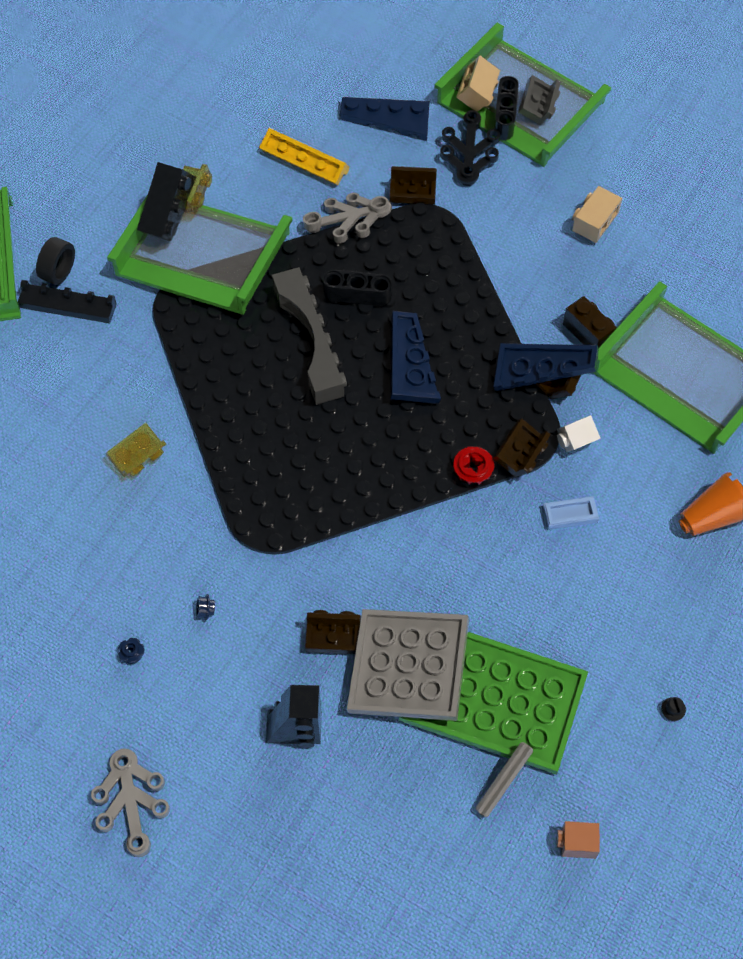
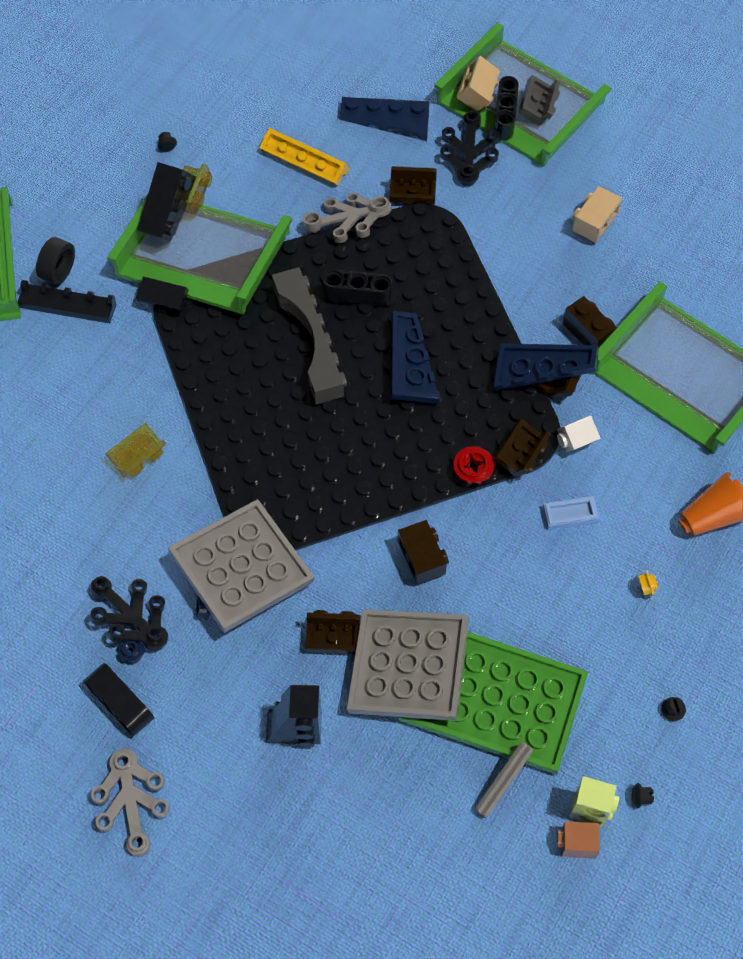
none -> black beam [83,663,155,737]
none -> black plant [90,576,168,651]
none -> black tile [136,276,189,312]
none -> black piece [157,132,177,152]
none -> light grey plate [168,499,315,633]
none -> dark brown brick [397,519,449,585]
none -> yellowish green brick [570,776,619,828]
none -> black piece [632,783,654,808]
none -> yellow plate [638,571,659,596]

